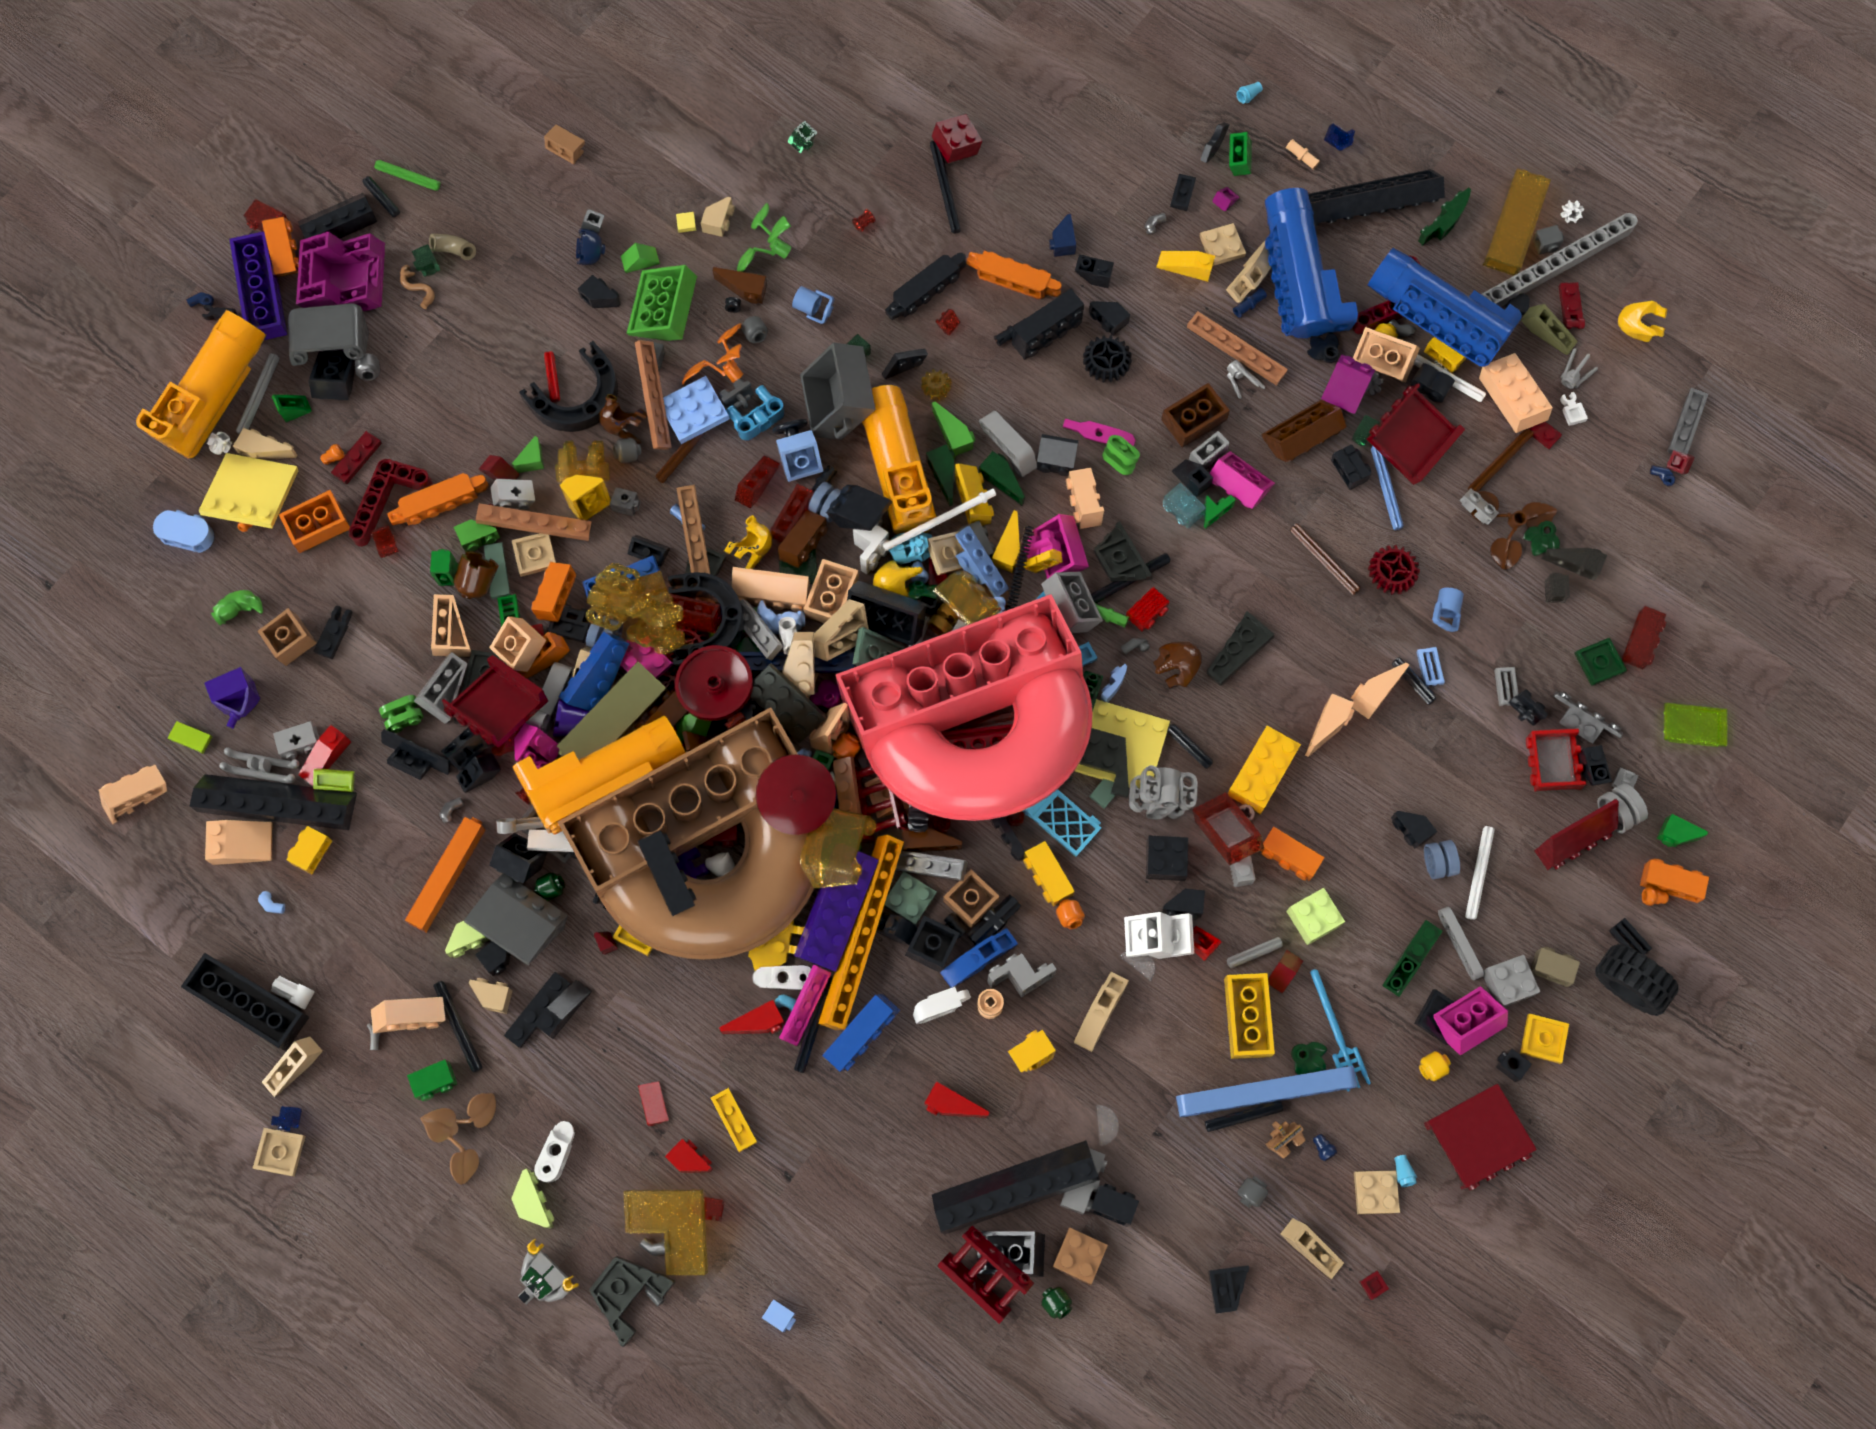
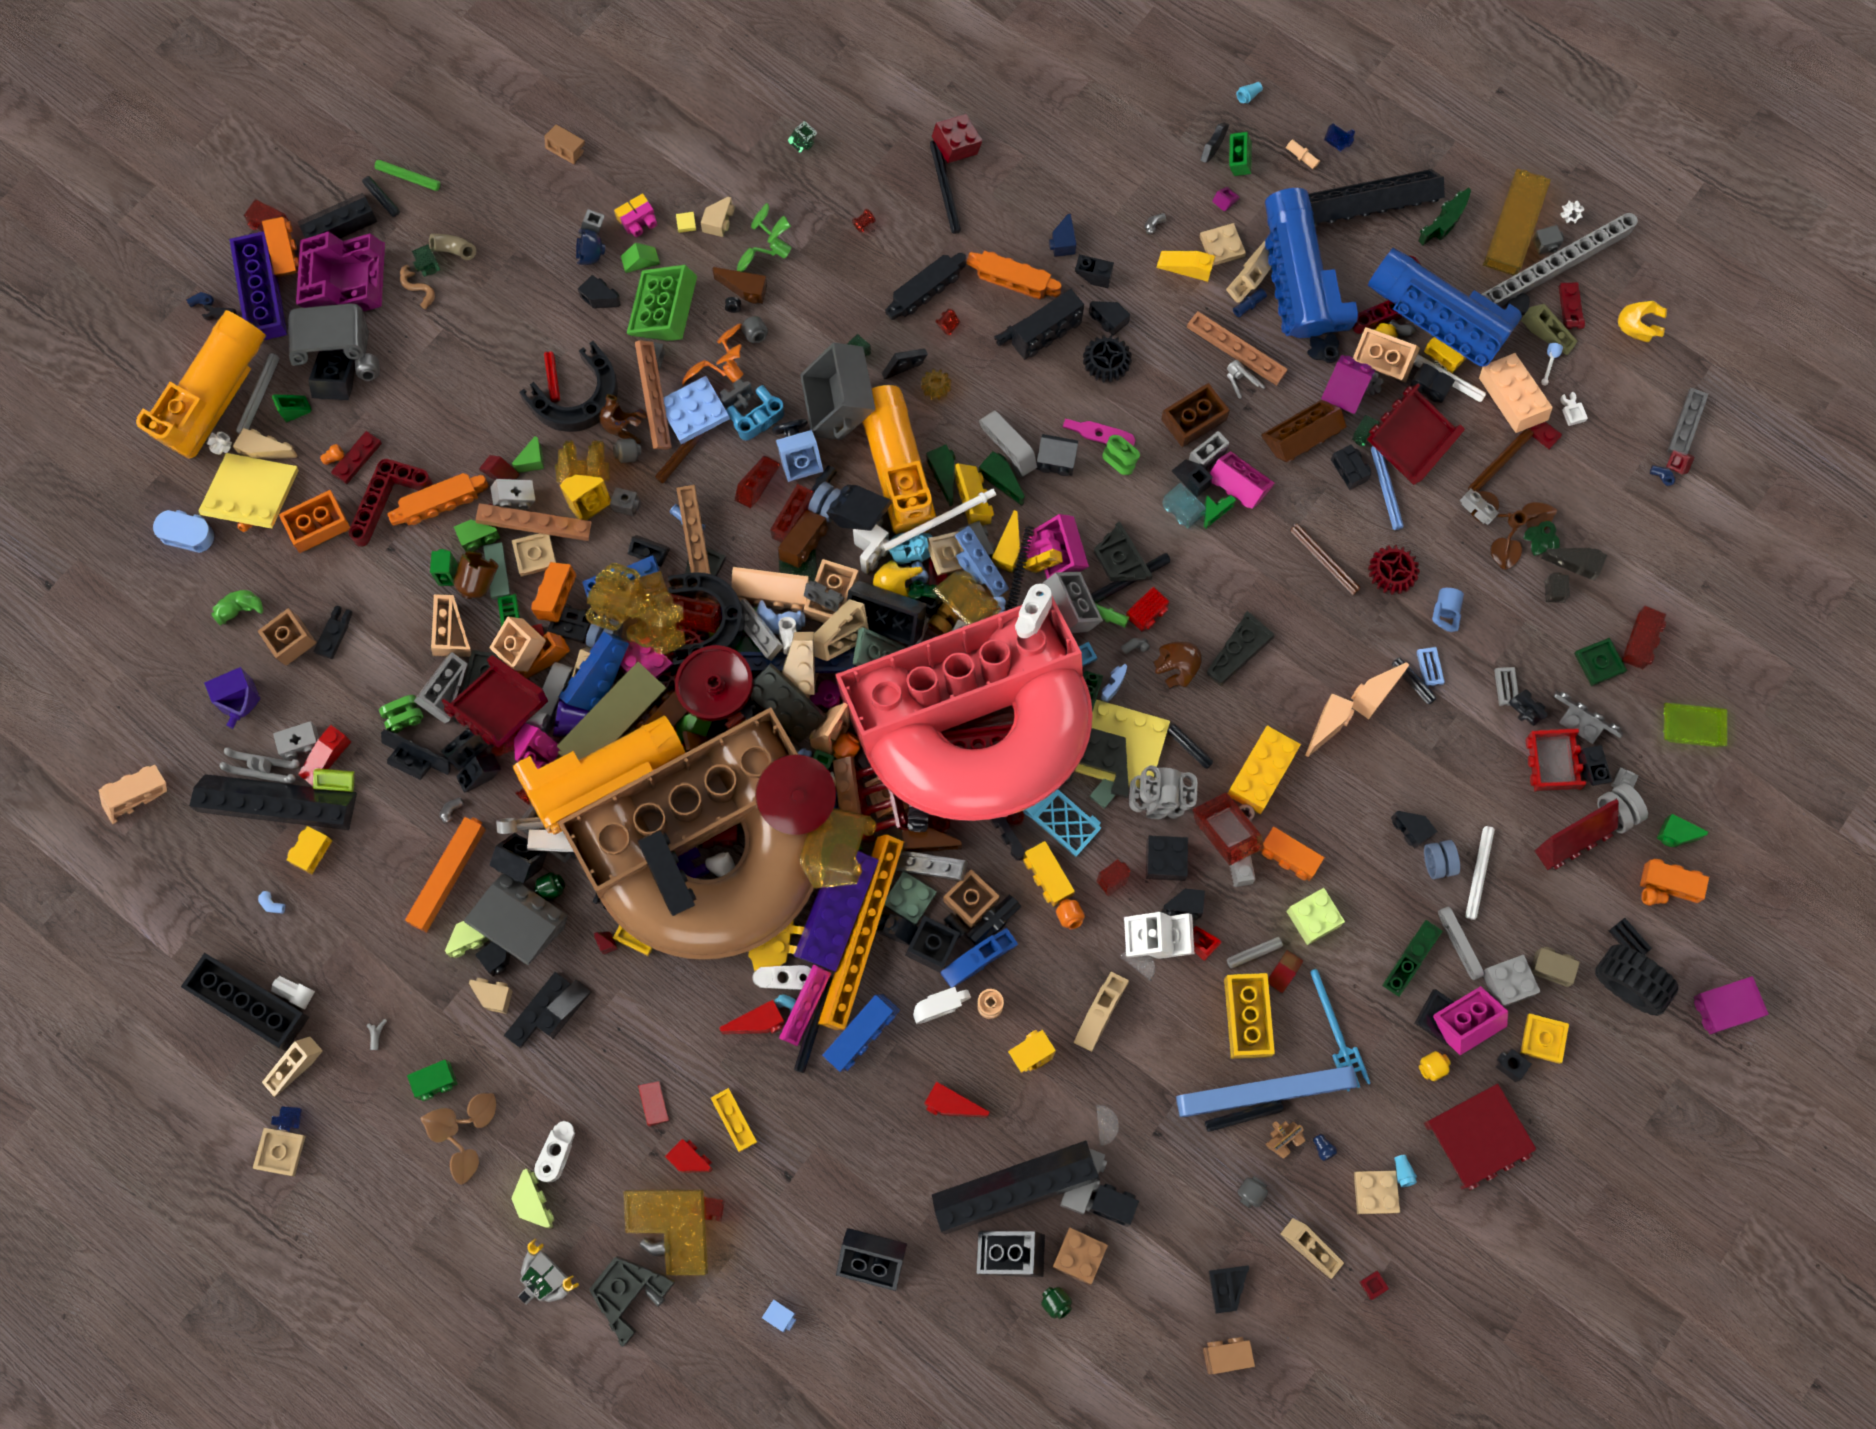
lime tile [168,721,212,754] -> none
light nougat slope [205,820,273,865] -> none
clear red bracket [371,525,399,558] -> none
light nougat wedge [371,997,445,1034] -> none
black axle [433,981,482,1072] -> none
yellow piece [724,515,772,569] -> none
medium blue piece [792,286,834,324] -> none
bright green slope [932,402,975,456] -> none
dark red fence [937,1226,1034,1324] -> none
light grey bracket [987,953,1057,998] -> none
light nougat wedge [1066,468,1104,529] -> none
black plate [1170,174,1196,211] -> none
dark green plate [1291,1042,1327,1075] -> none
light grey plant [1560,348,1598,389] -> none
none -> dark pink hips [614,193,657,238]
none -> dark grey hinge [804,581,844,612]
none -> black slope [836,1228,907,1291]
none -> white piece [1015,584,1052,638]
none -> clear red brick [1096,859,1130,897]
none -> medium nougat brick [1203,1337,1255,1374]
none -> hinge [1541,343,1563,386]
none -> magenta slope [1694,976,1769,1035]

